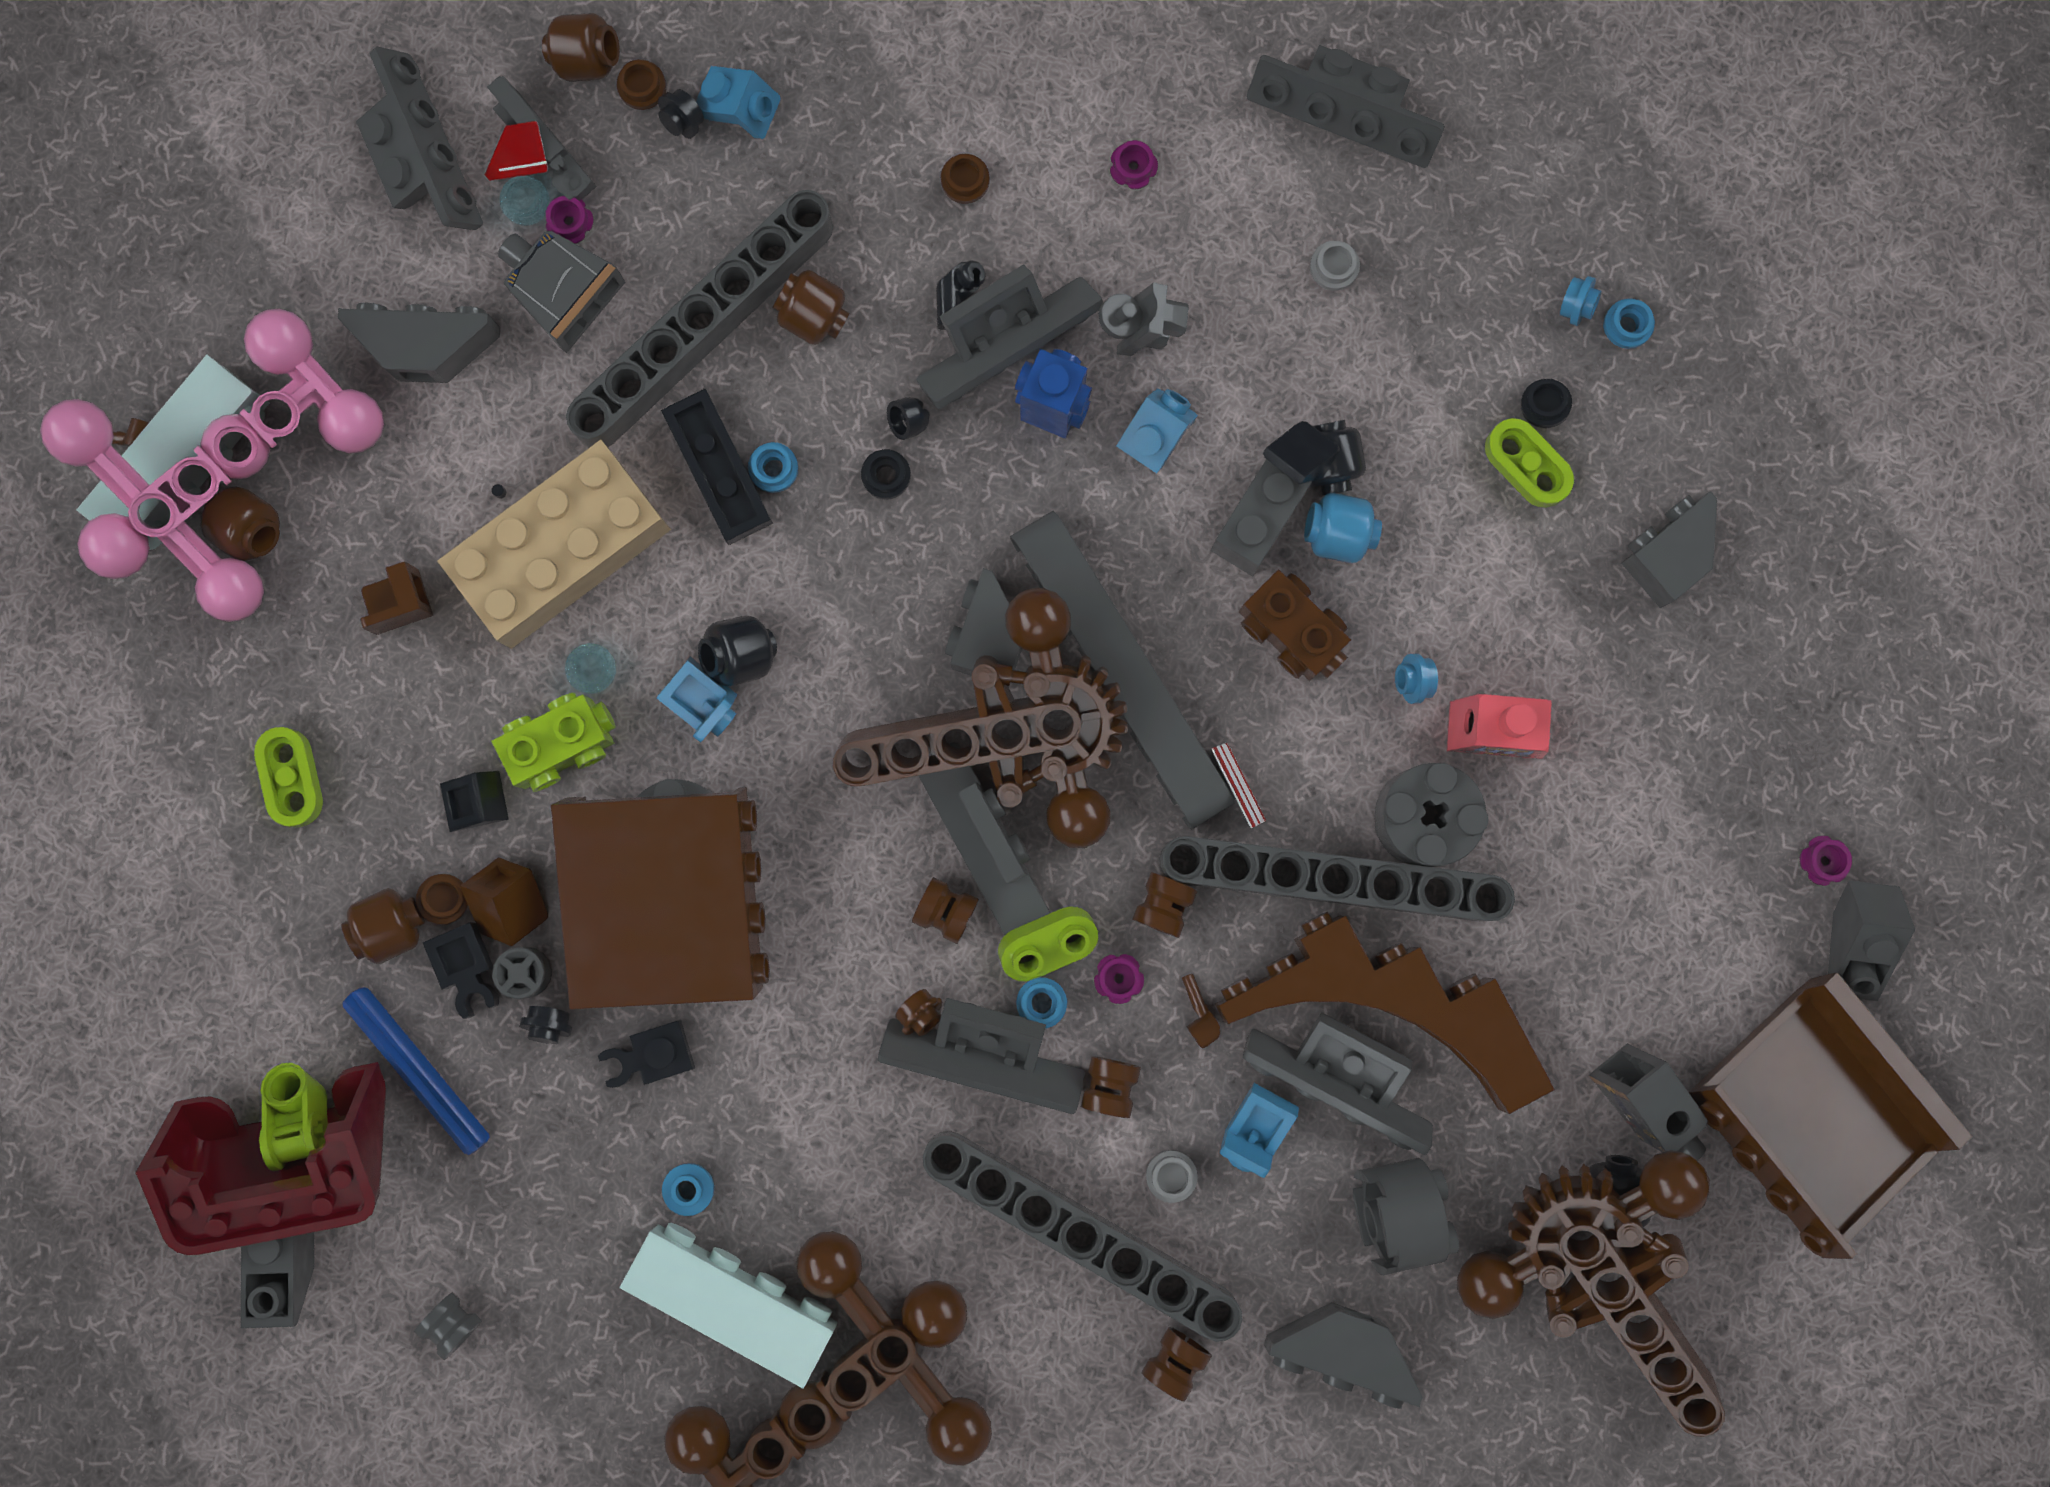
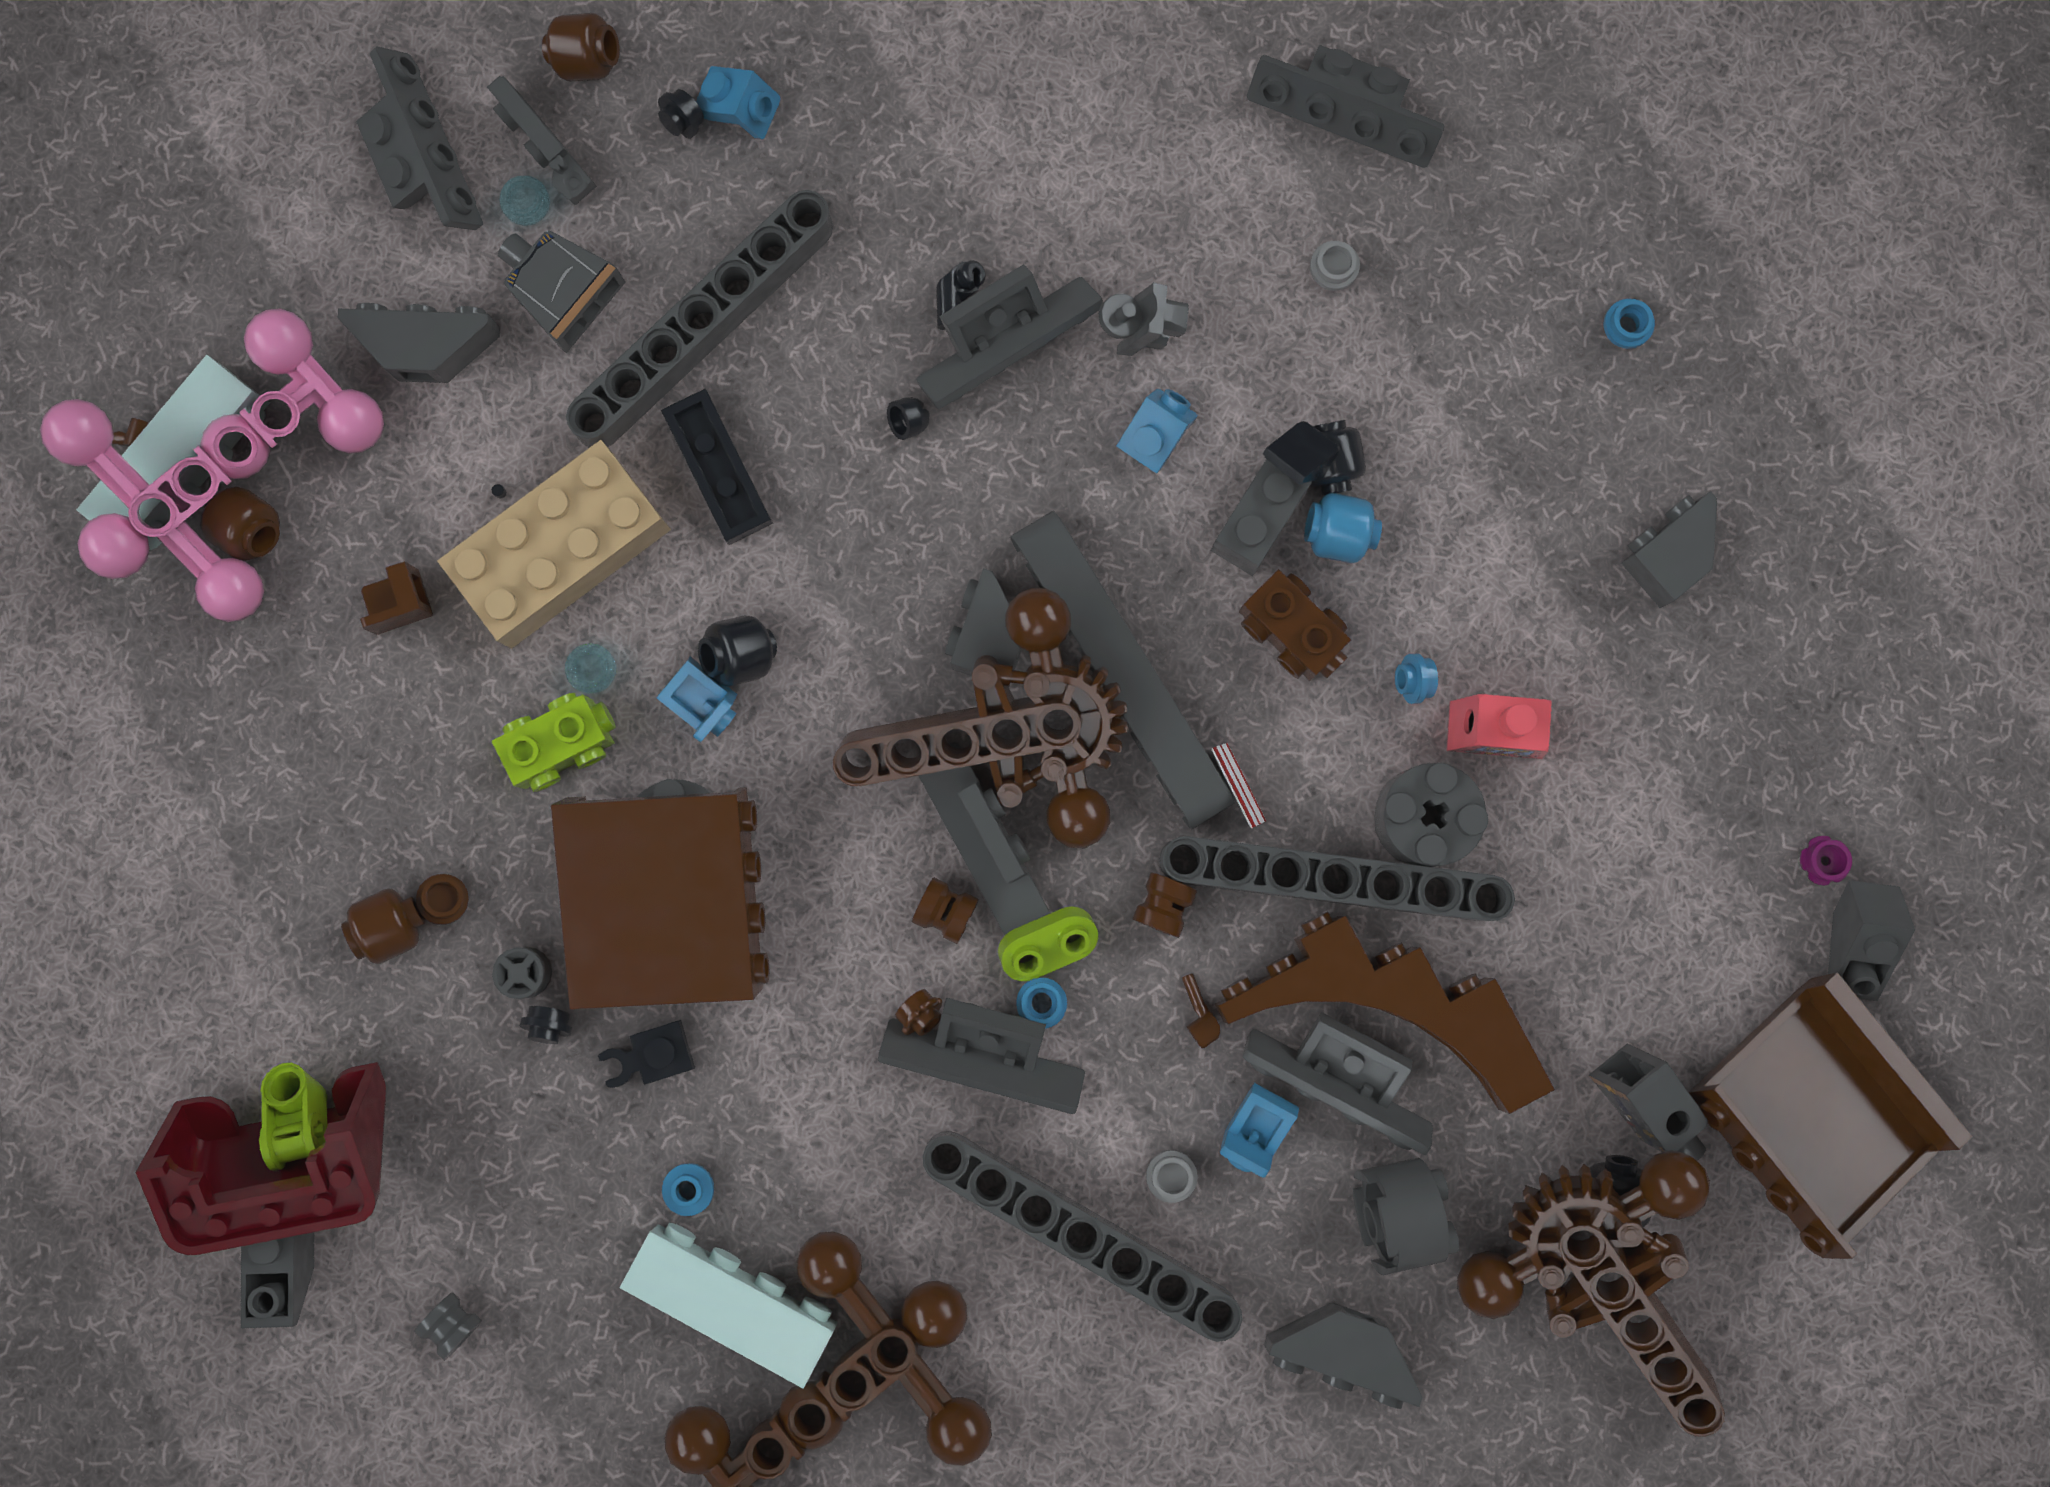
lime plate [254,727,323,827] -> none
blue axle [342,987,490,1155] -> none
black plate [422,922,499,1019] -> none
black slope [440,771,509,832] -> none
reddish brown panel [460,857,548,947] -> none
red sticker [484,121,548,181] -> none
magenta plate [545,196,594,244] -> none
reddish brown plate [617,59,666,110] -> none
dark azure plate [748,442,798,493] -> none
reddish brown head [772,270,850,345] -> none
black plate [861,449,911,500] -> none
reddish brown plate [941,154,990,204] -> none
blue brick [1015,349,1092,439] -> none
reddish brown wheel [1081,1056,1141,1118] -> none
magenta plate [1094,954,1144,1004] -> none
magenta plate [1110,140,1158,189] -> none
reddish brown wheel [1141,1327,1212,1402] -> none
lime plate [1485,418,1574,508] -> none
black plate [1521,379,1572,428] -> none
dark azure plate [1560,276,1602,326] -> none

